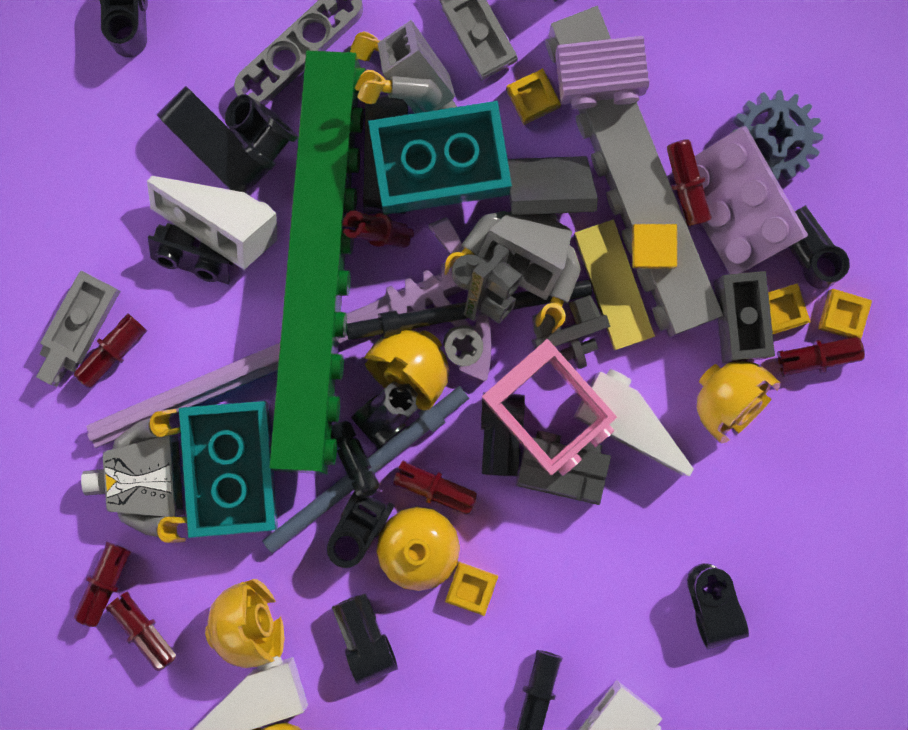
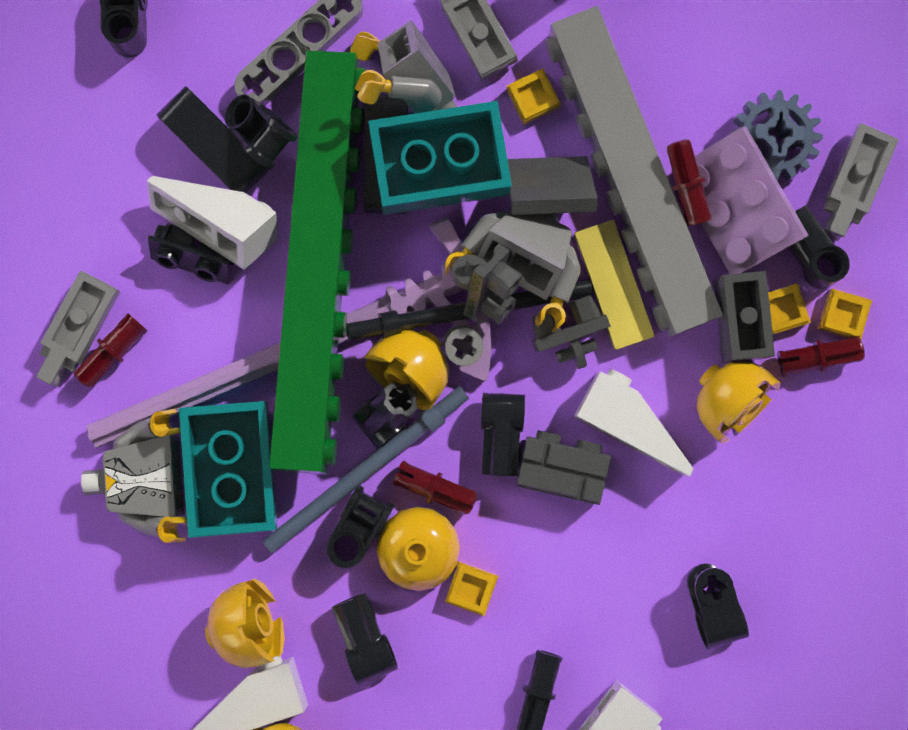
dark red axle [74,541,132,627] -> none
dark red axle [106,592,176,671] -> none
black axle [331,420,379,498] -> none
dark red axle [343,210,414,248] -> none
bright pink window [482,338,617,476] -> none
lavender brick [555,35,649,110] -> none
yellow tile [632,224,677,269] -> none
none -> light grey hinge [823,123,898,241]

